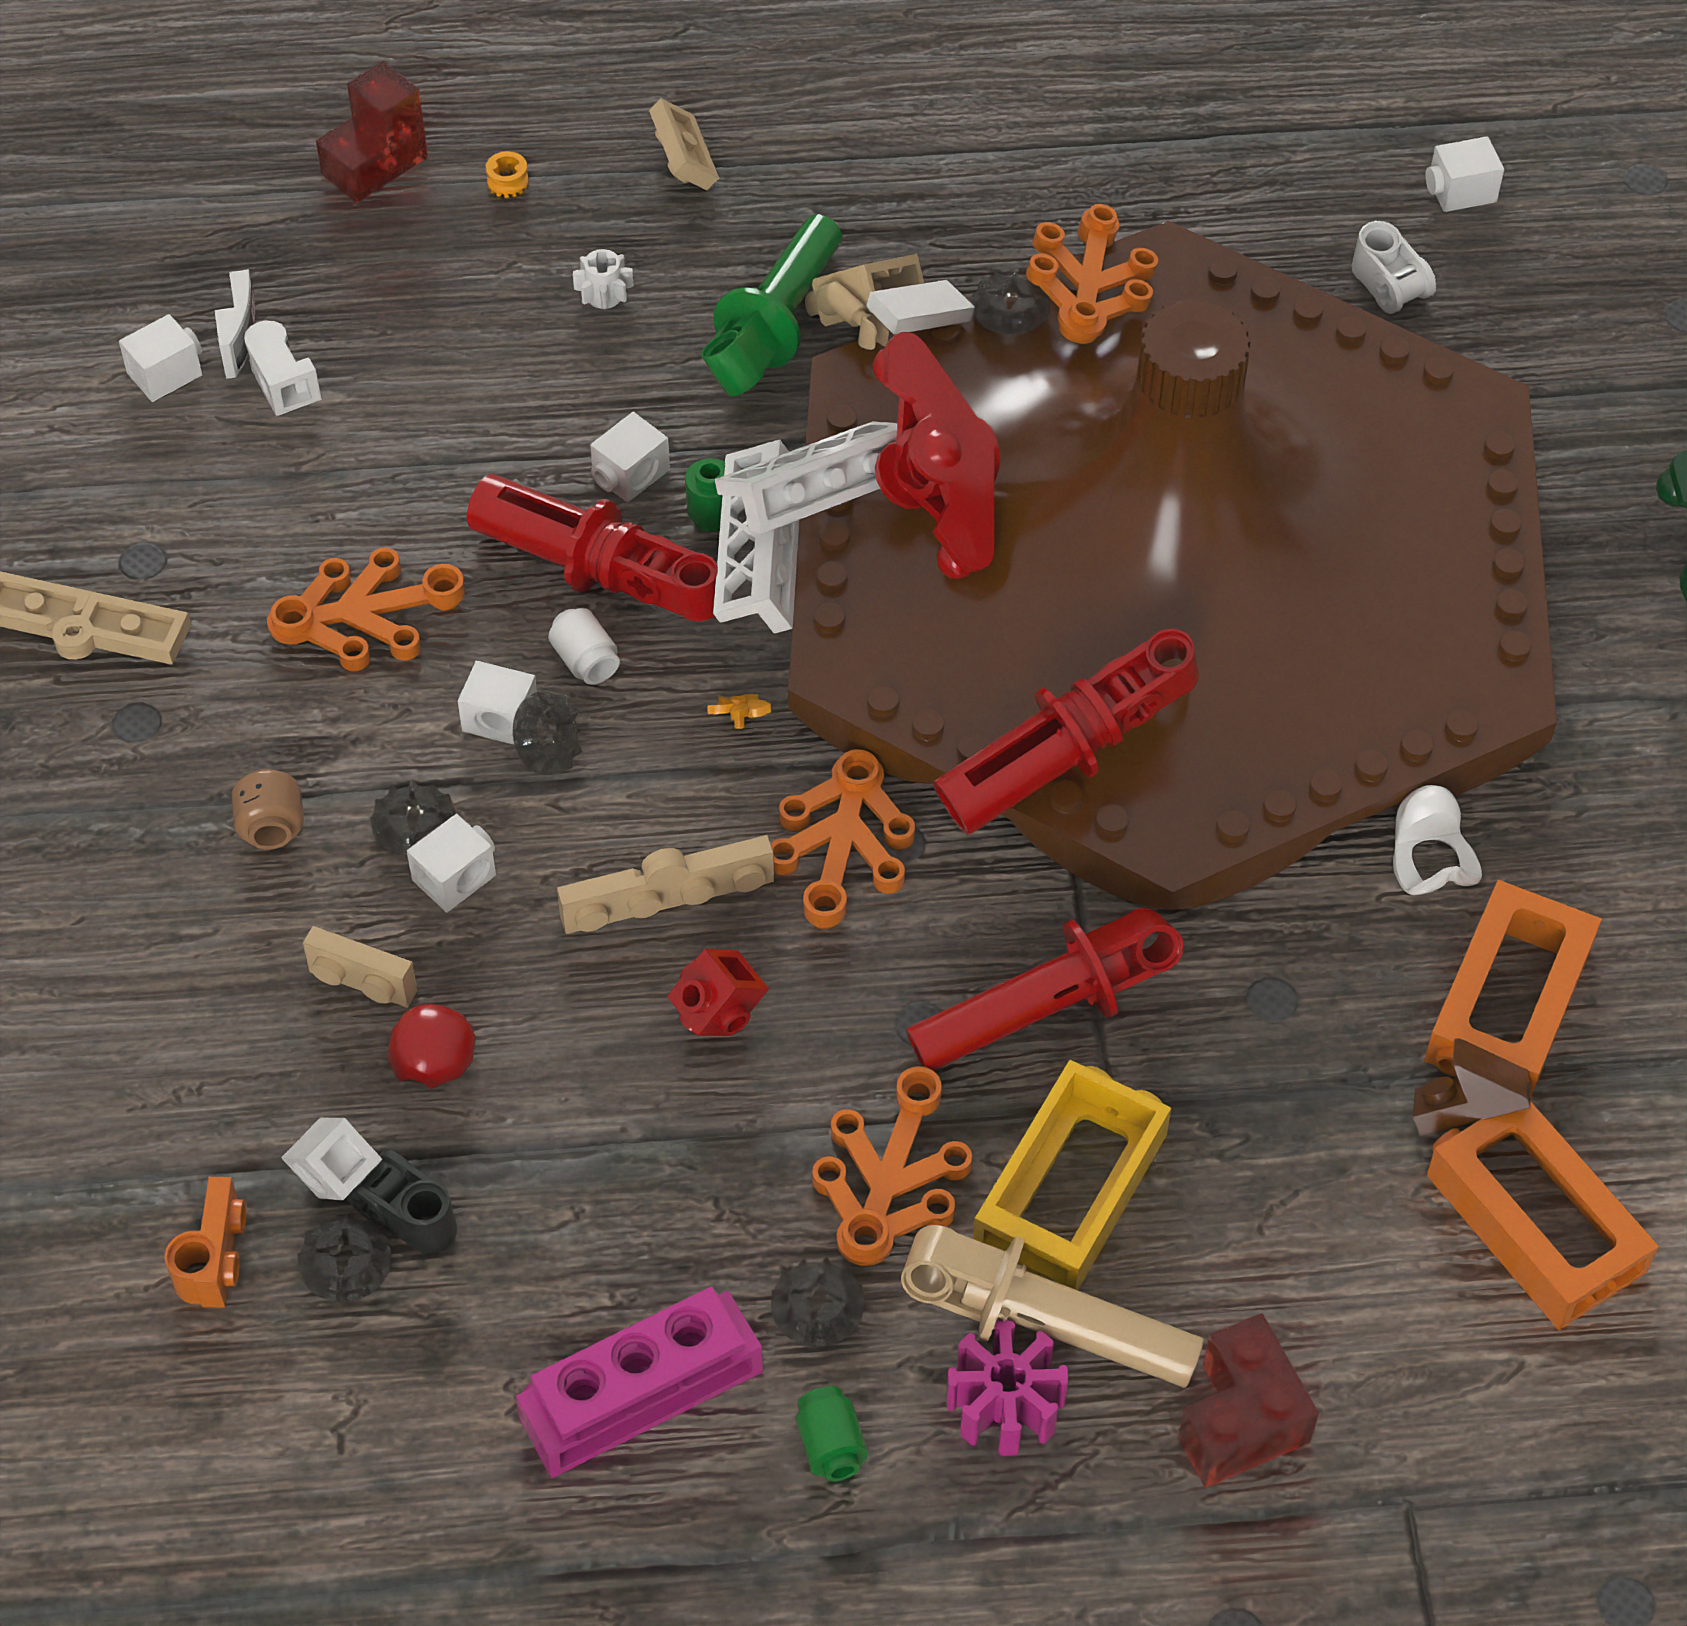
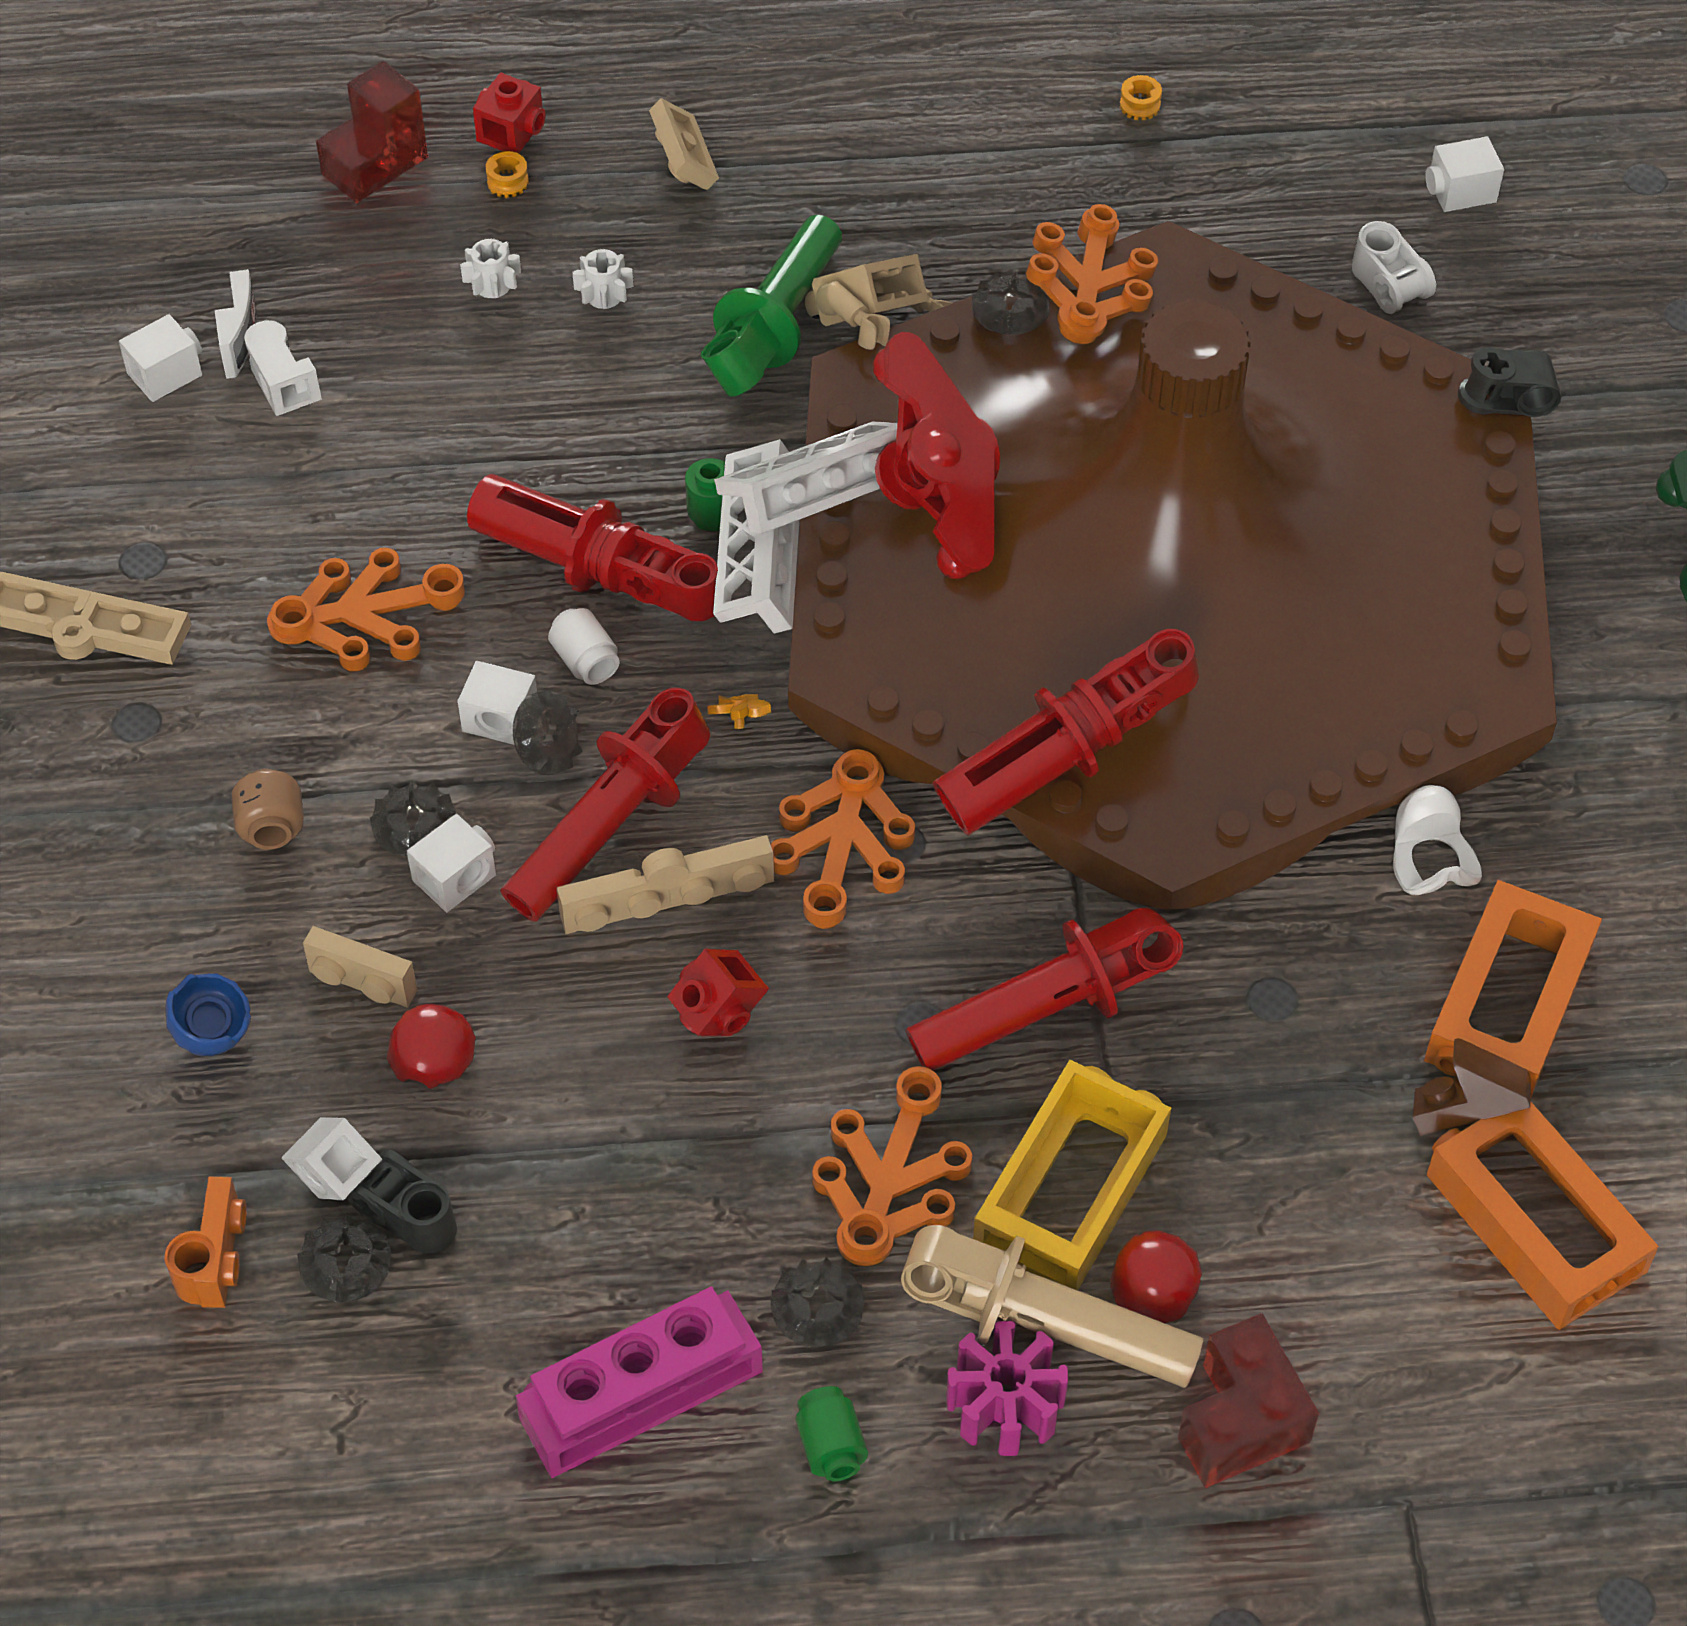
white brick [590,412,670,503] -> none
white tile [866,280,975,334] -> none
none -> blue hair [165,973,251,1056]
none -> white gear [460,239,521,298]
none -> red brick [473,72,546,154]
none -> red piece [500,688,710,922]
none -> red hair [1110,1230,1203,1323]
none -> light orange bush [1120,75,1162,121]
none -> pearl dark grey piece [1458,347,1562,417]

